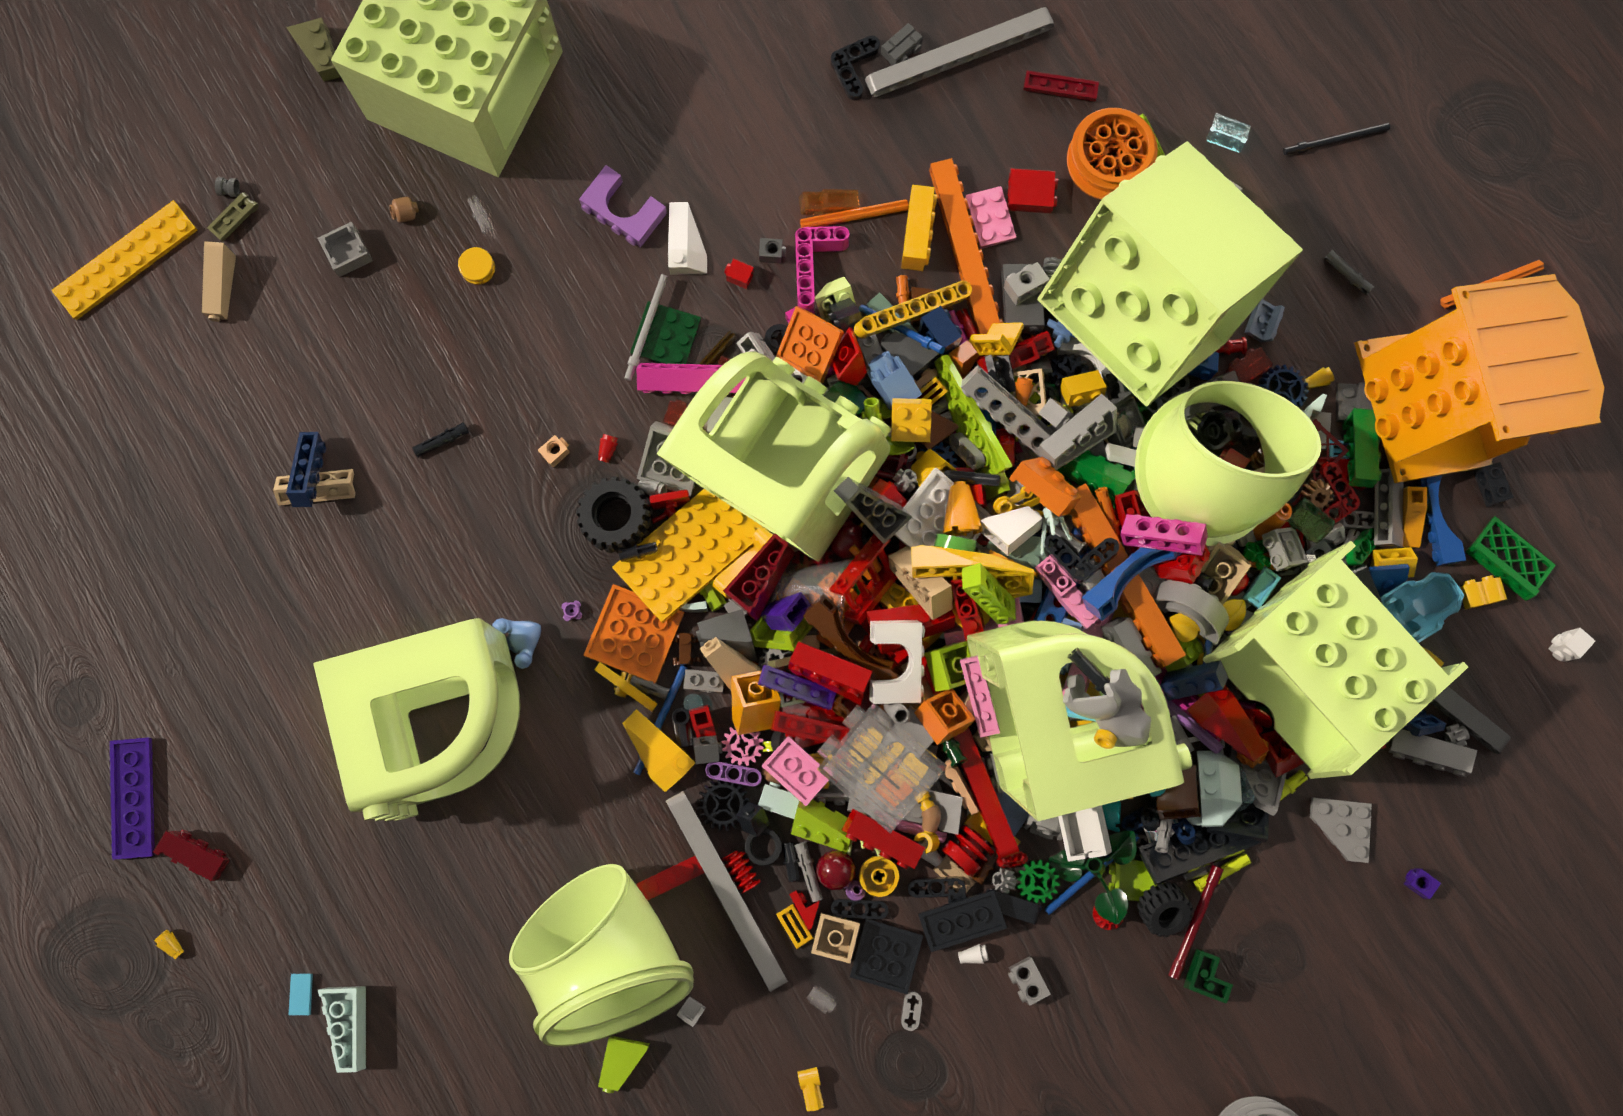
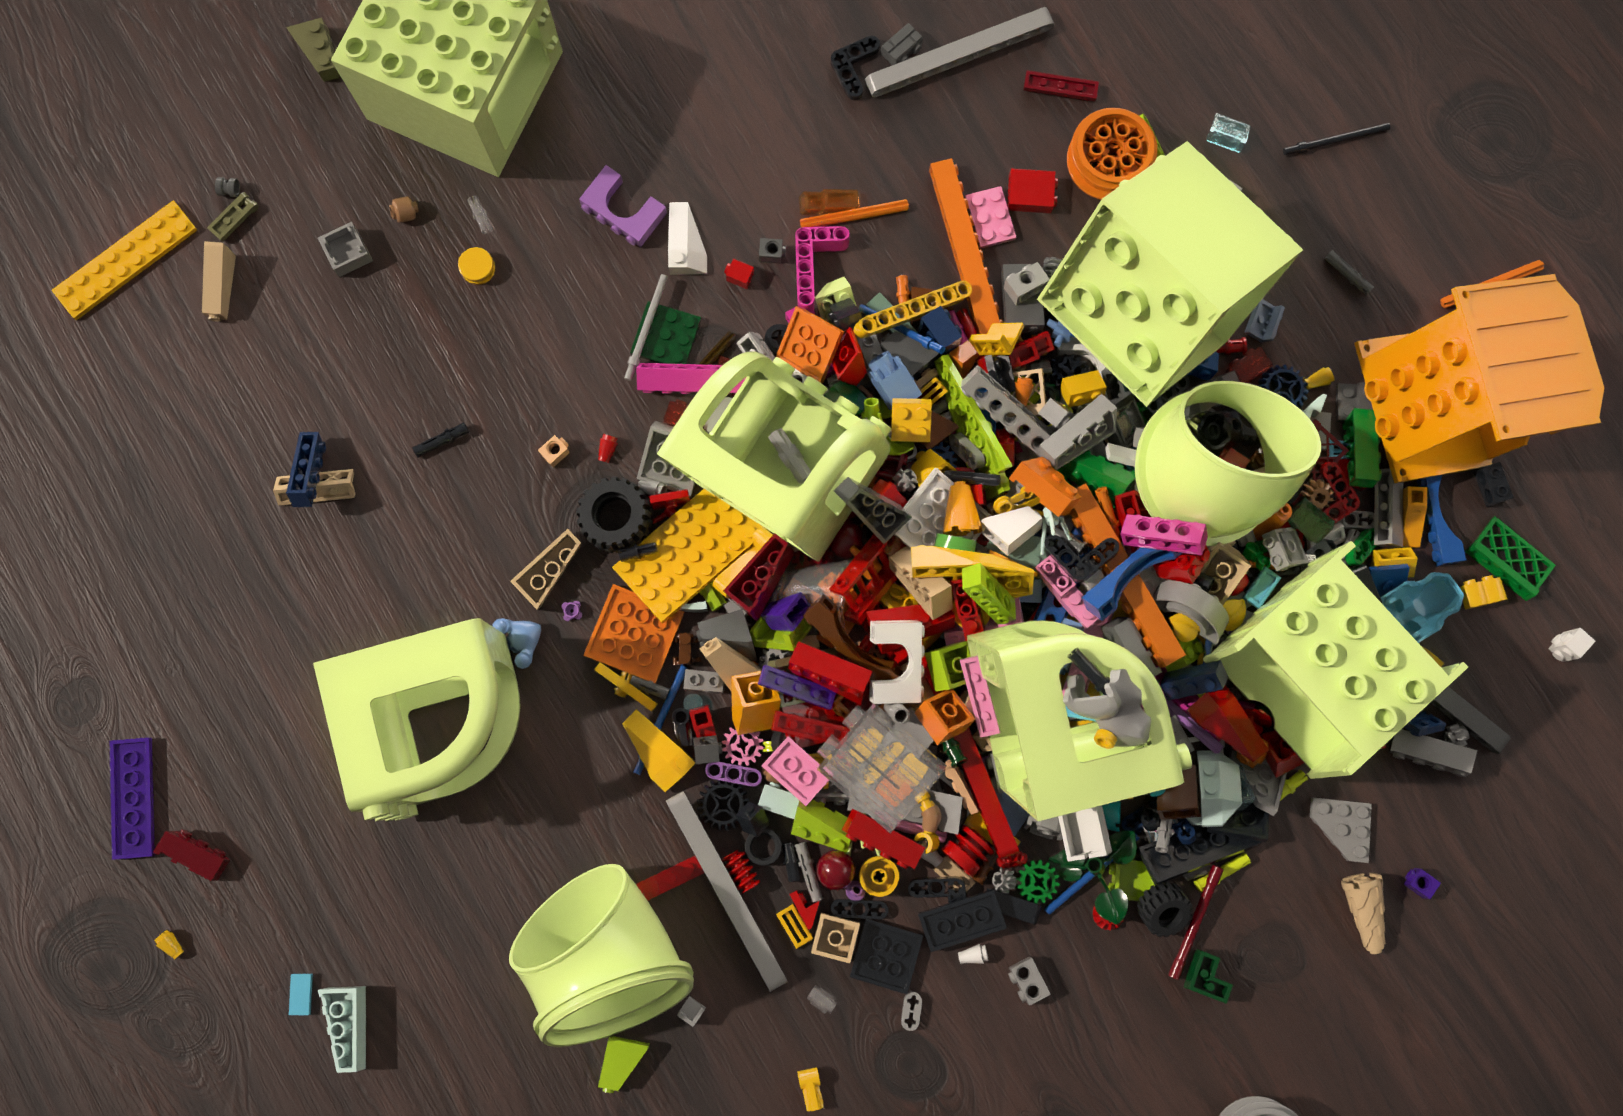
yellow brick [901,185,937,271] -> none
none -> tan wedge [510,529,582,610]
none -> light grey piece [768,428,811,485]
none -> clear red tile [884,535,903,555]
none -> tan cone [1341,873,1386,954]

